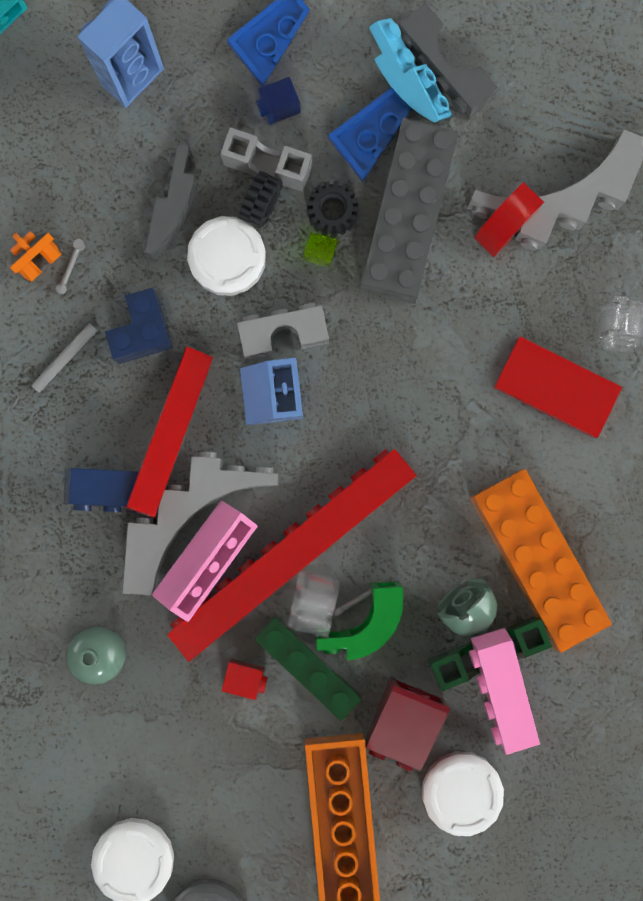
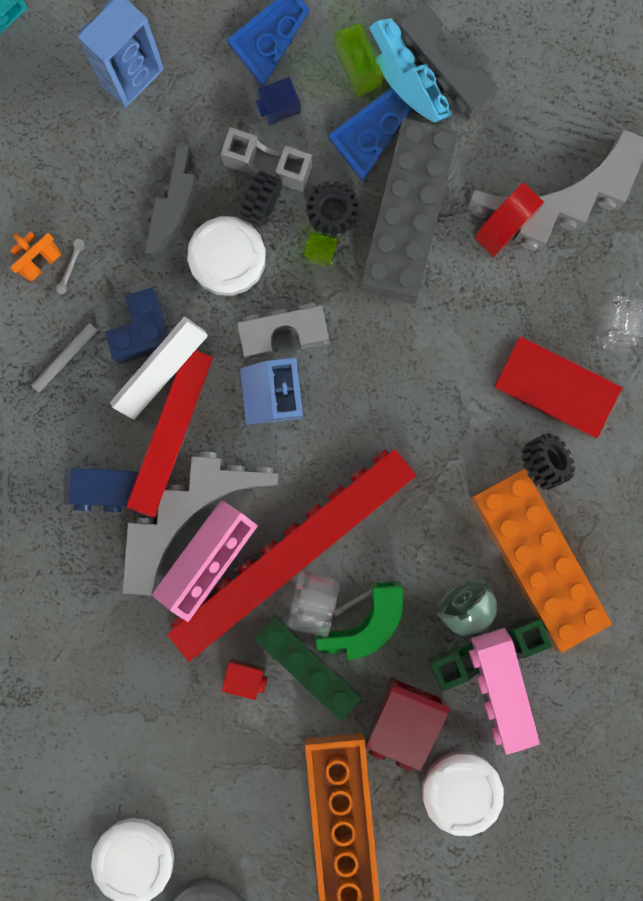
sand green cylinder [66,625,127,685] -> none
none -> white tile [110,317,208,420]
none -> clear neon green brick [334,23,383,97]
none -> black tyre [522,433,575,490]

